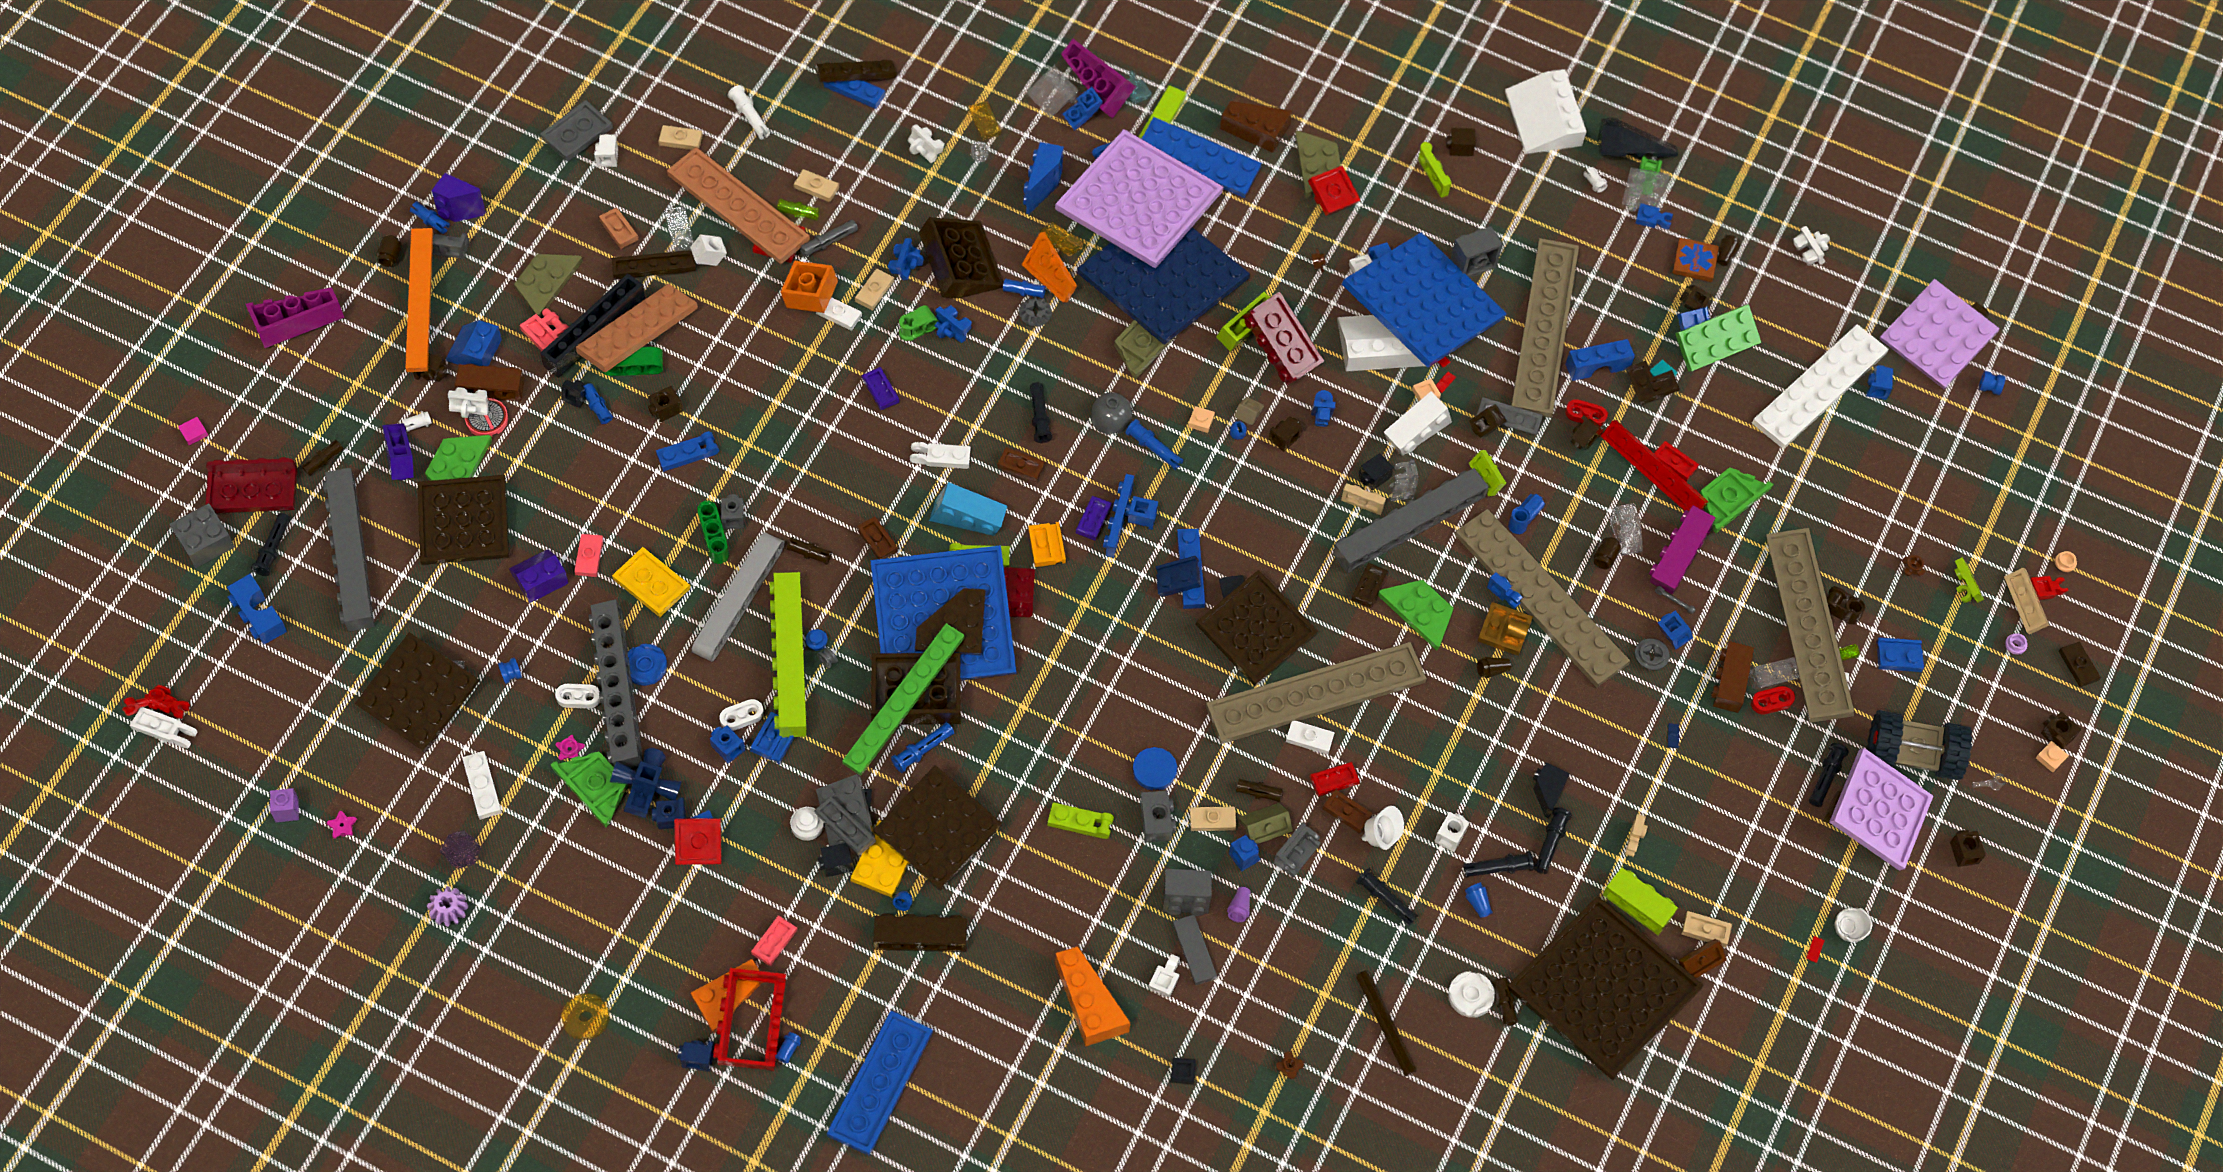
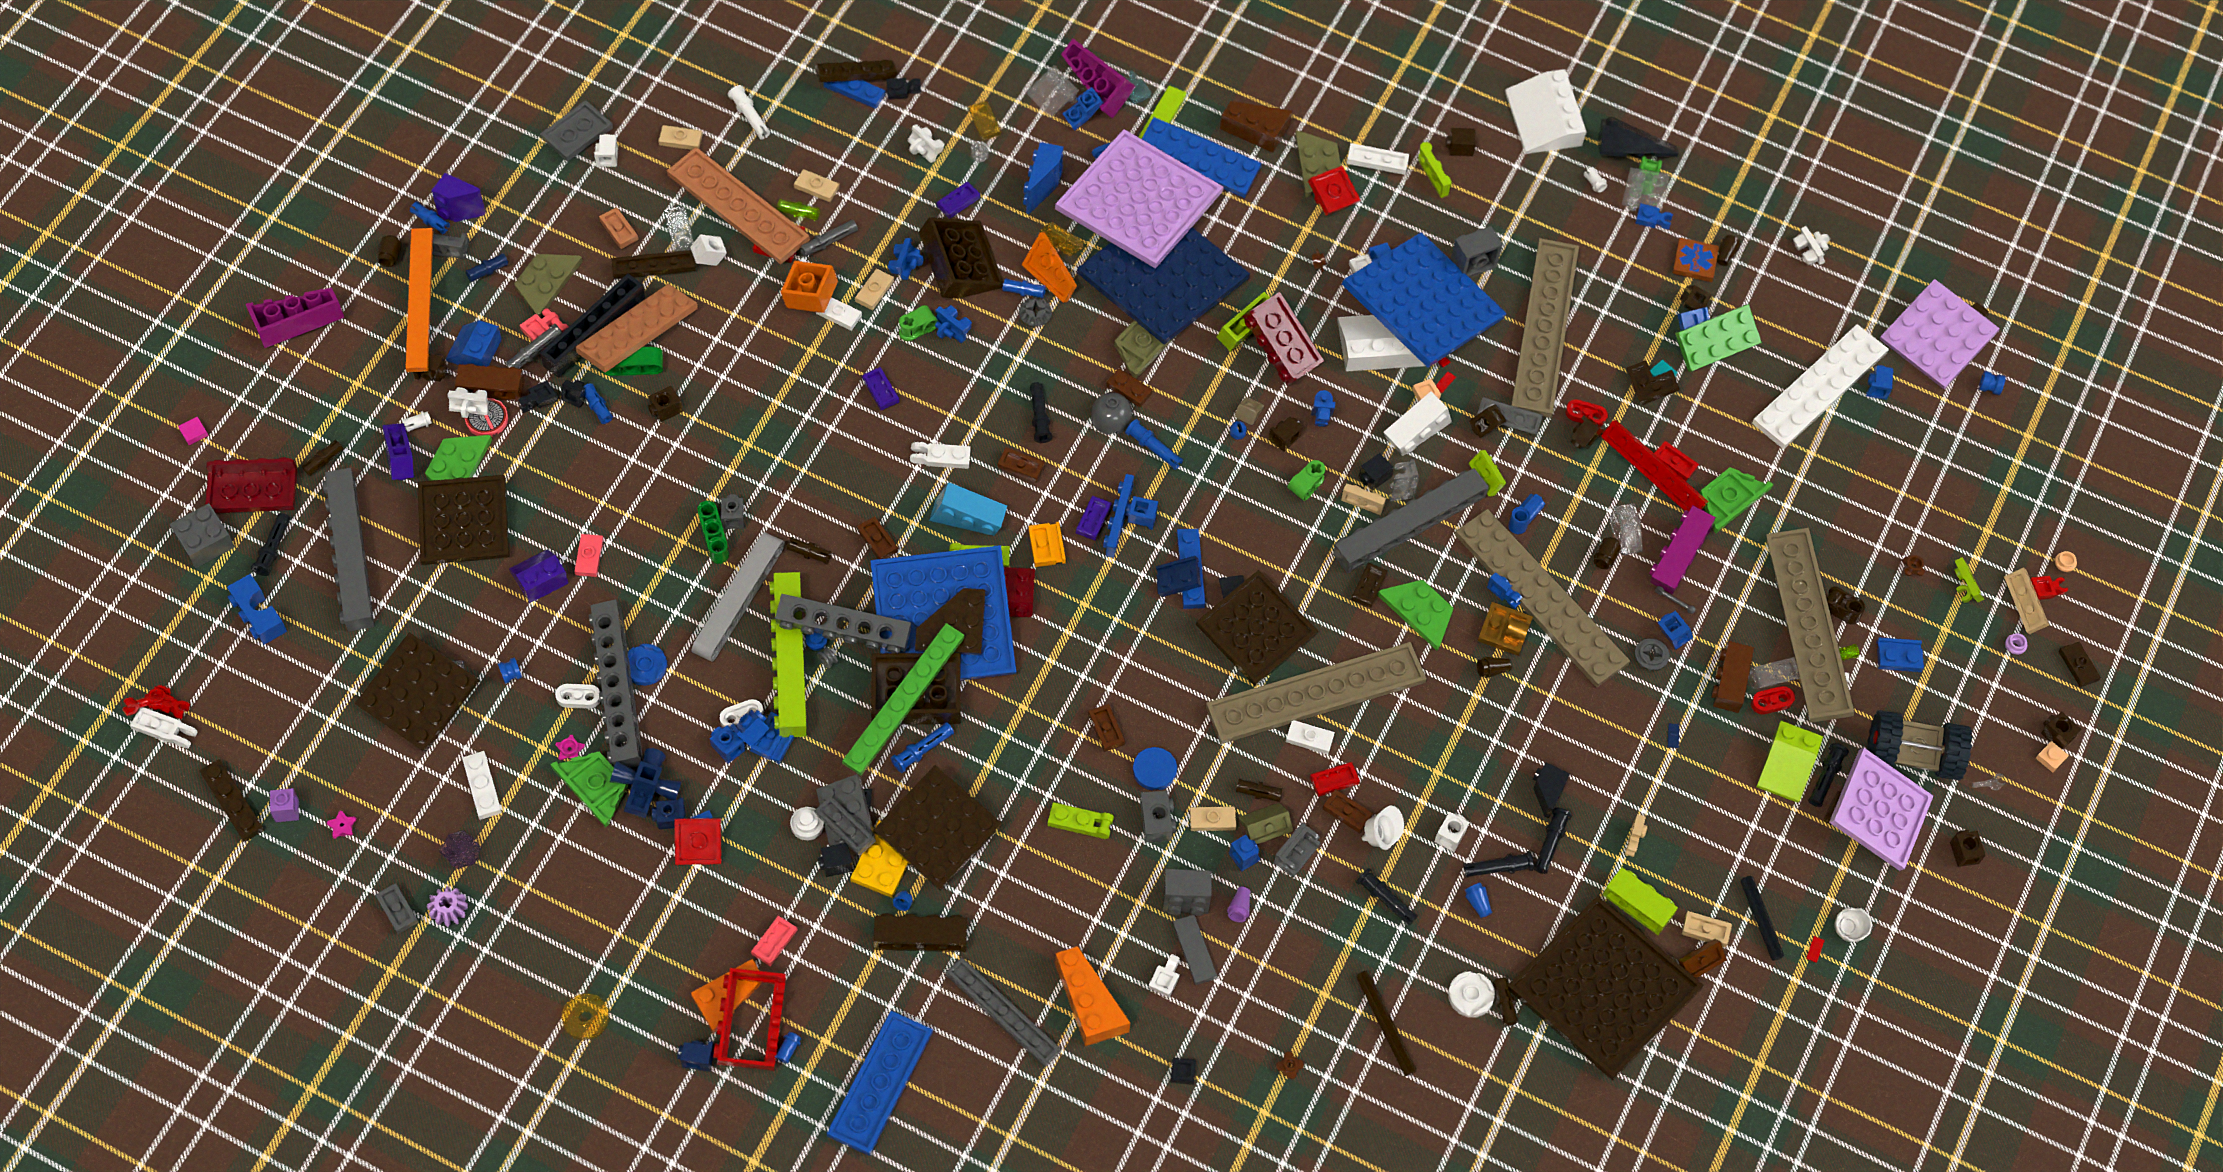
yellow plate [612,547,691,617] -> none
blue plate [656,432,719,472] -> none
light nougat plate [1188,406,1215,433] -> none
blue arch [1565,339,1635,381] -> none
none -> dark brown plate [199,759,264,843]
none -> dark grey plate [375,883,419,934]
none -> dark blue pin [465,253,508,282]
none -> dark grey pin [506,323,563,369]
none -> black plate [518,380,558,413]
none -> blue brick [730,709,770,747]
none -> dark grey brick [775,593,911,653]
none -> black plate [887,78,921,100]
none -> dark purple plate [936,181,980,219]
none -> dark grey tile [945,957,1062,1068]
none -> reddish brown plate [1088,704,1125,752]
none -> reddish brown plate [1106,368,1153,408]
none -> bright green piece [1287,460,1326,501]
none -> white plate [1347,143,1409,175]
none -> black axle [1741,876,1784,961]
none -> lime slope [1757,721,1823,803]

